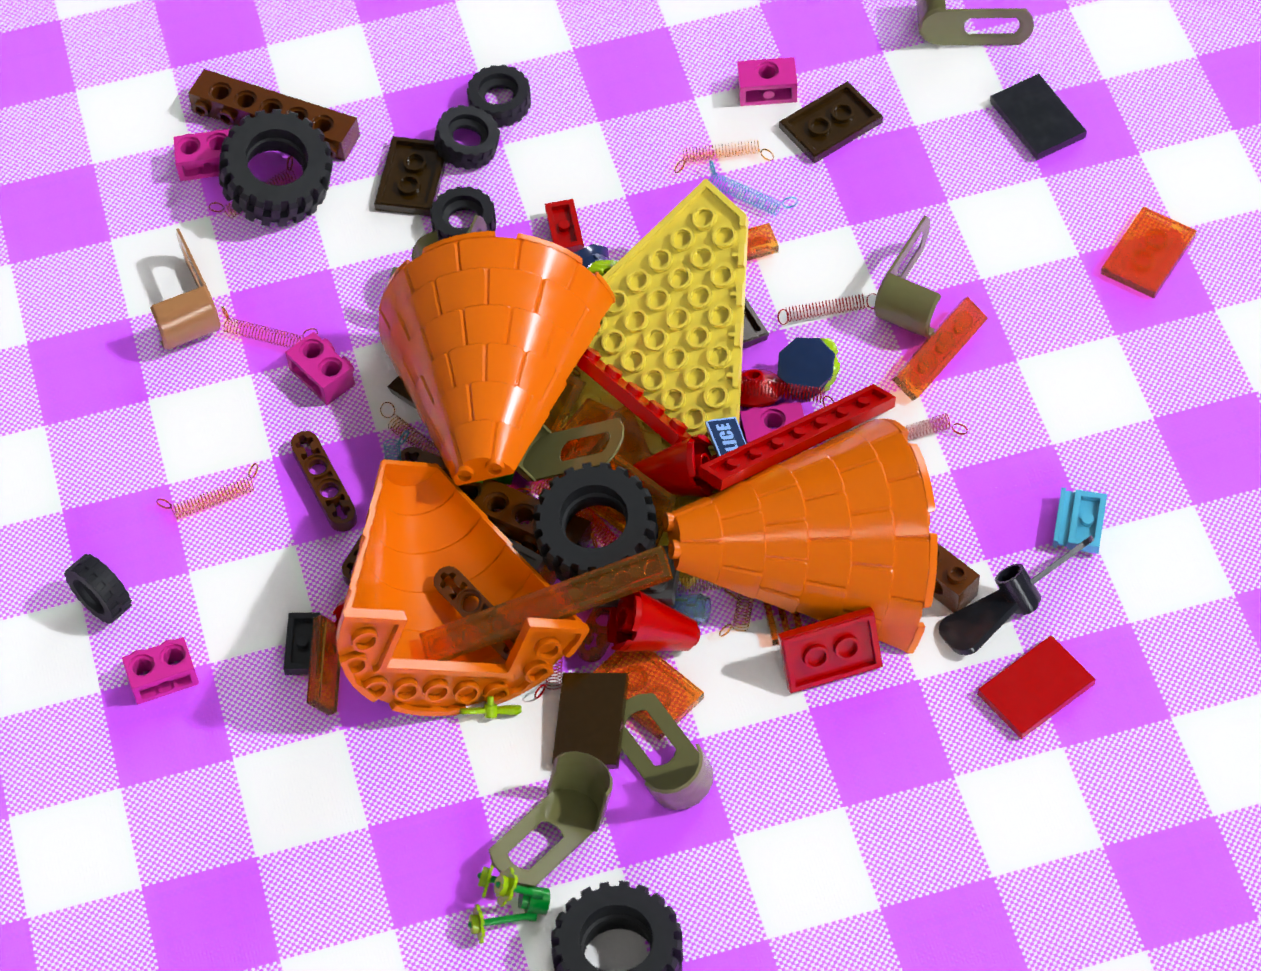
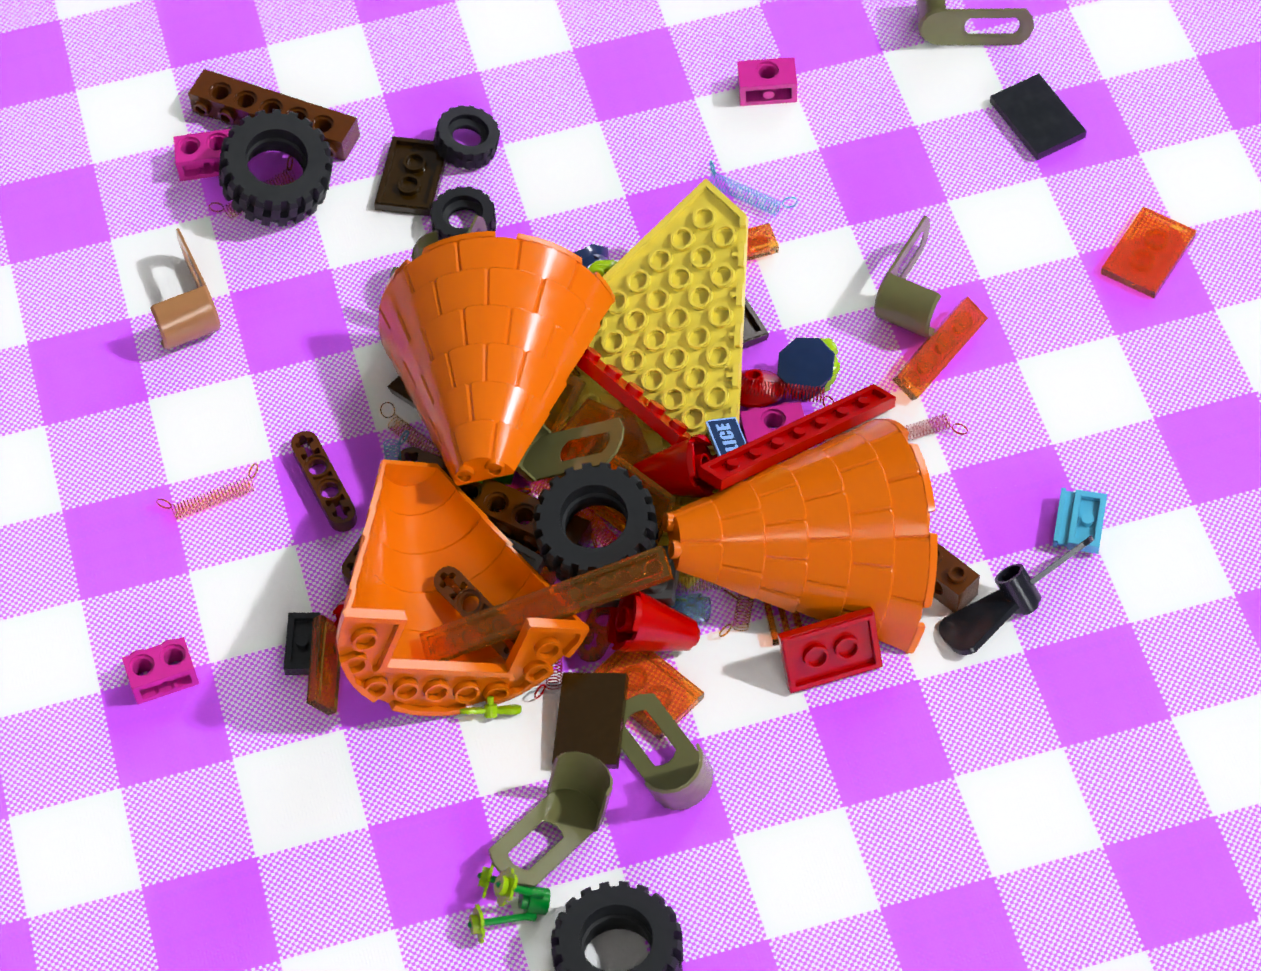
black tyre [64,553,132,624] -> none
piece [221,306,318,348] -> none
dark pink brick [285,332,355,405] -> none
black tyre [467,64,531,128] -> none
red plate [545,199,584,252] -> none
clear orange piece [674,138,774,173] -> none
piece [777,293,877,325] -> none
dark brown tile [779,81,883,164] -> none
red tile [977,635,1096,739] -> none

